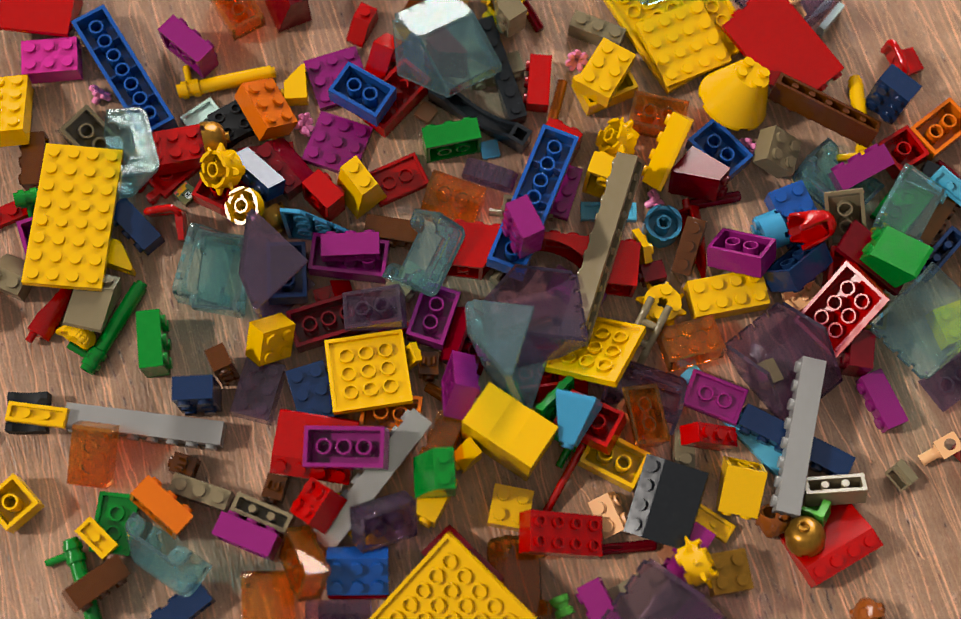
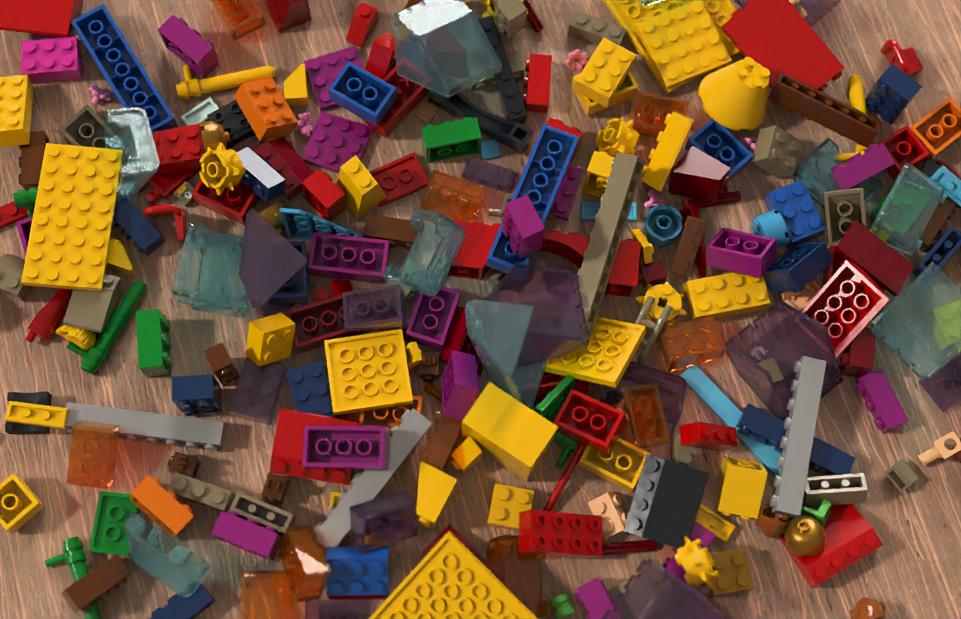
yellow plate [75,516,119,560] -> none
yellow cylinder [224,186,265,226] -> none
red brick [289,477,347,535] -> none
magenta brick [321,230,380,262] -> none
green slope [413,447,456,499] -> none
dark orange axle [546,79,567,123] -> none
dark azure slope [556,389,603,449] -> none
magenta tile [680,369,749,426] -> none
red hair [786,210,837,251] -> none
light aqua tile [815,2,845,38] -> none
green slope [860,226,934,288] -> none

